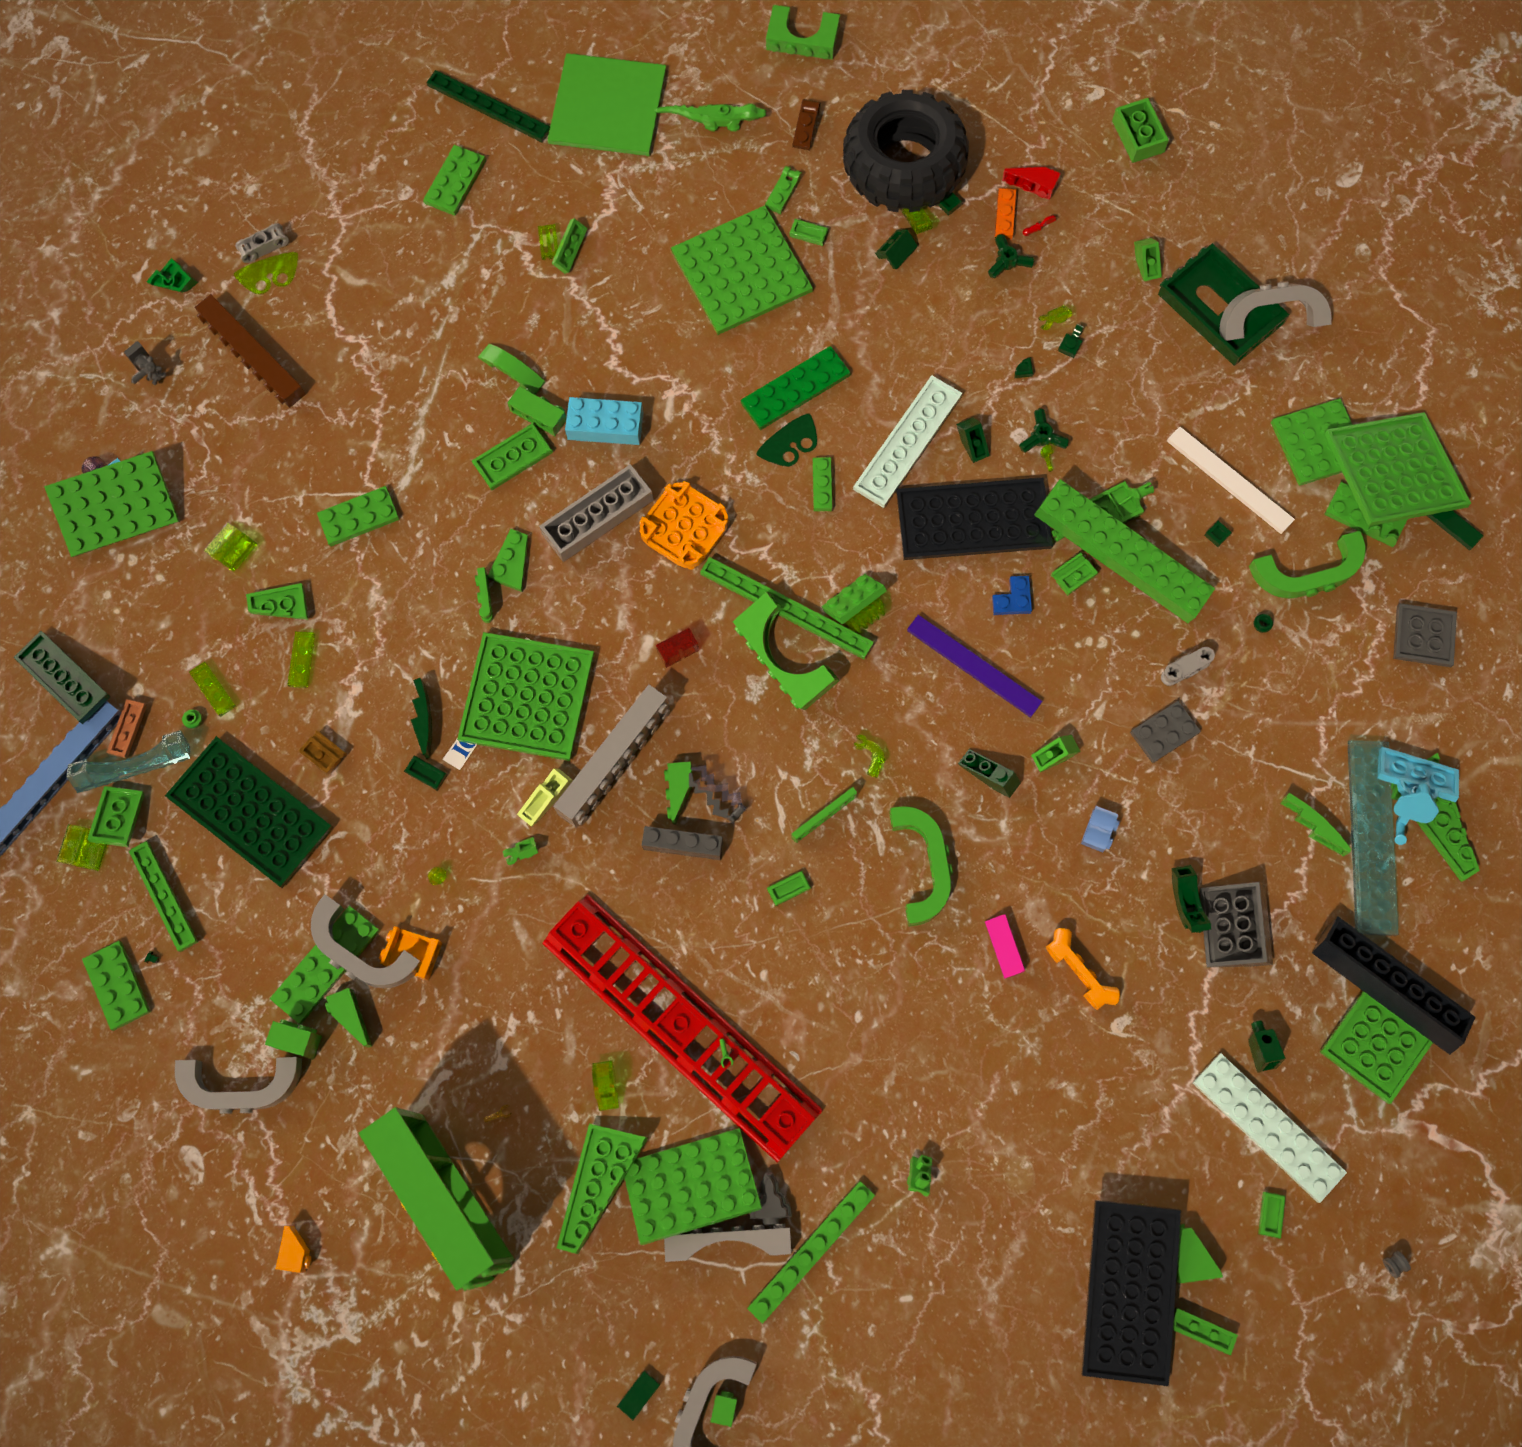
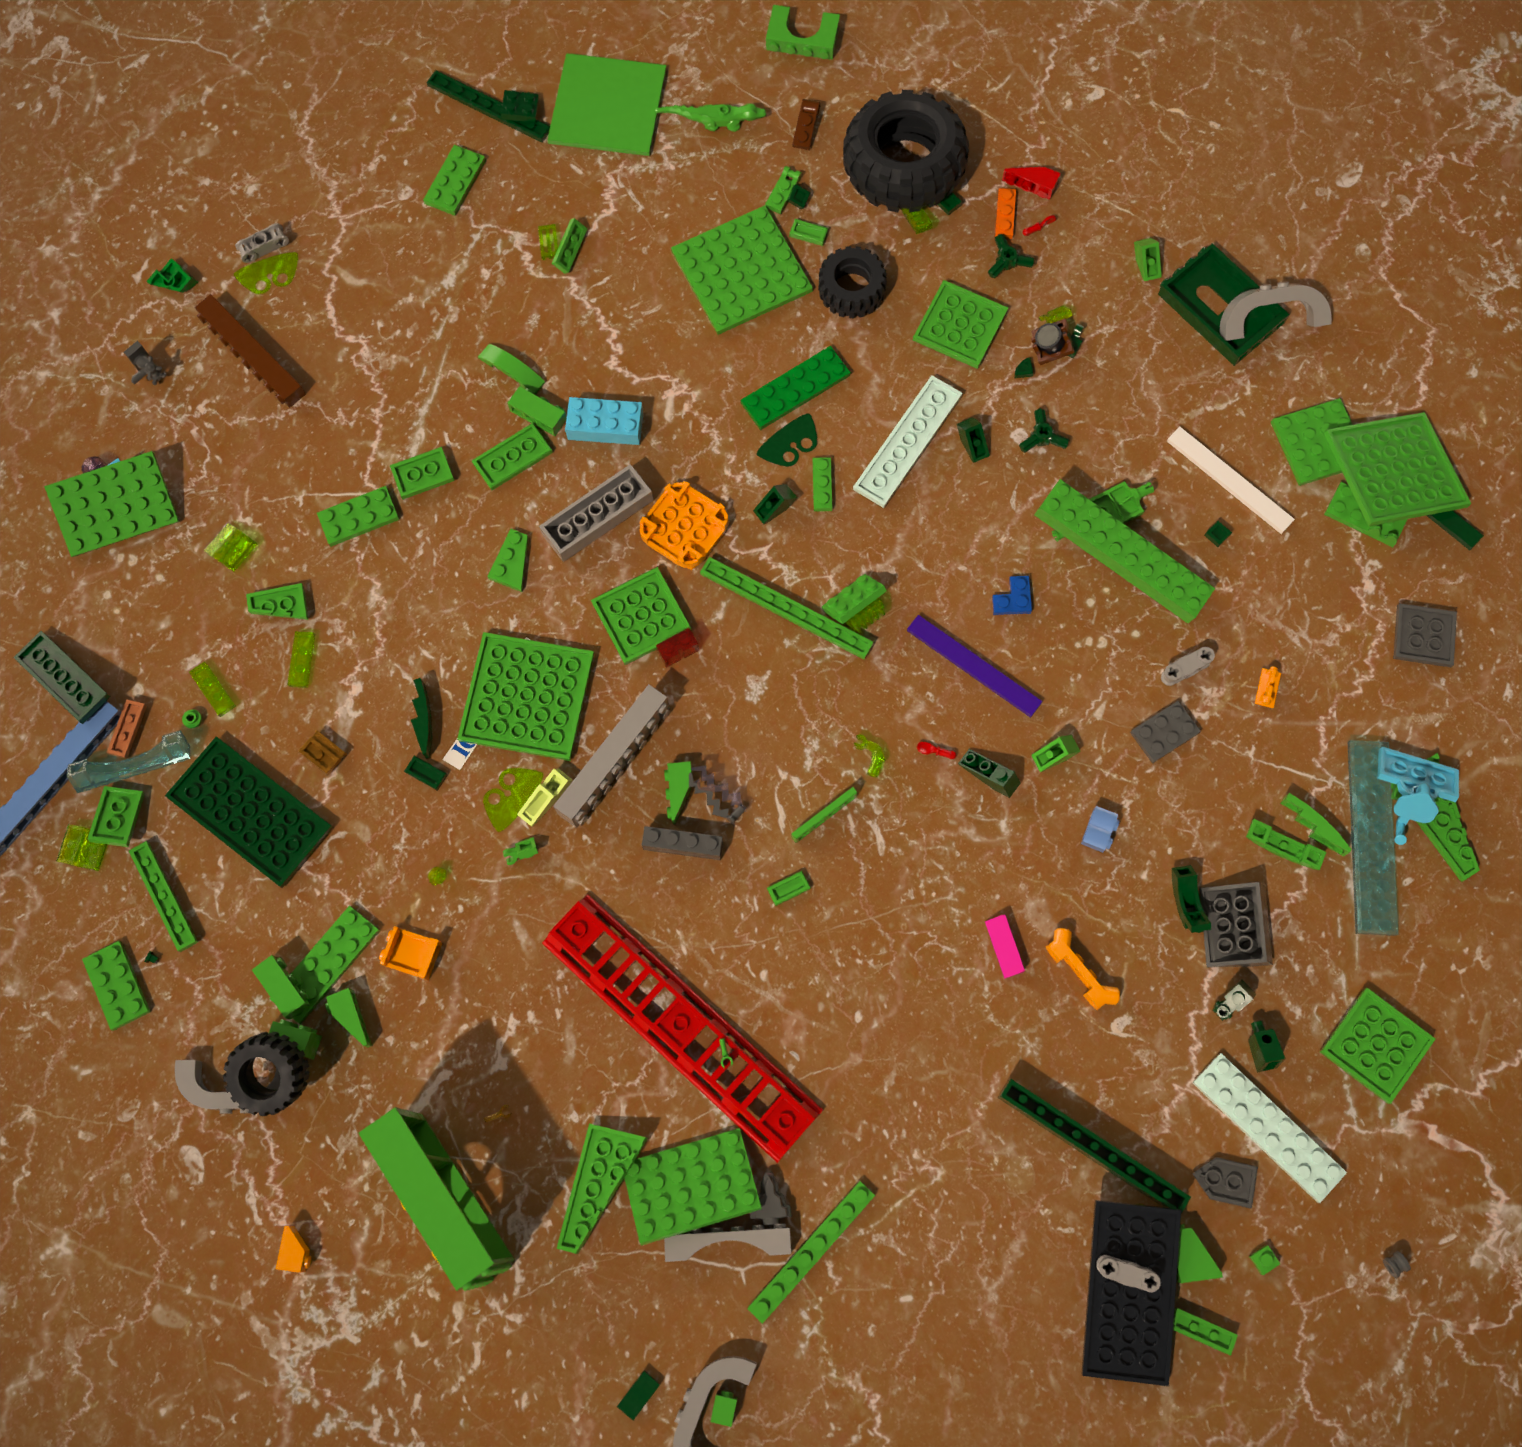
light grey arch [311,894,422,988] -> none
bright green plate [475,567,493,623] -> none
clear neon green brick [592,1060,619,1111] -> none
bright green arch [732,592,840,710] -> none
dark green panel [875,229,918,269] -> none
bright green arch [889,806,953,927] -> none
black plate [896,477,1053,560] -> none
bright green hips [907,1155,932,1197] -> none
clear neon green hand [1040,445,1053,472] -> none
bright green plate [1051,552,1098,596] -> none
bright green brick [1112,98,1169,163] -> none
bright green arch [1249,531,1365,598] -> none
dark green plate [1253,614,1273,633] -> none
bright green tile [1258,1192,1285,1238] -> none
black brick [1312,916,1476,1055] -> none
none -> black tyre [223,1032,309,1116]
none -> bright green brick [252,955,310,1020]
none -> bright green plate [390,447,454,499]
none -> clear neon green piece [483,768,543,832]
none -> dark green plate [501,90,539,123]
none -> bright green plate [591,567,692,665]
none -> dark green slope [753,484,797,524]
none -> dark green plate [787,184,810,209]
none -> black tyre [818,246,887,318]
none -> bright green plate [913,280,1008,369]
none -> red piece [917,742,957,759]
none -> dark green brick [997,1079,1191,1214]
none -> piece [1031,318,1075,365]
none -> light grey piece [1096,1255,1161,1292]
none -> dark grey tile [1192,1157,1258,1209]
none -> brick [1212,979,1256,1021]
none -> bright green slope [1246,819,1326,870]
none -> bright green plate [1249,1245,1280,1275]
none -> light orange hinge [1254,667,1281,708]

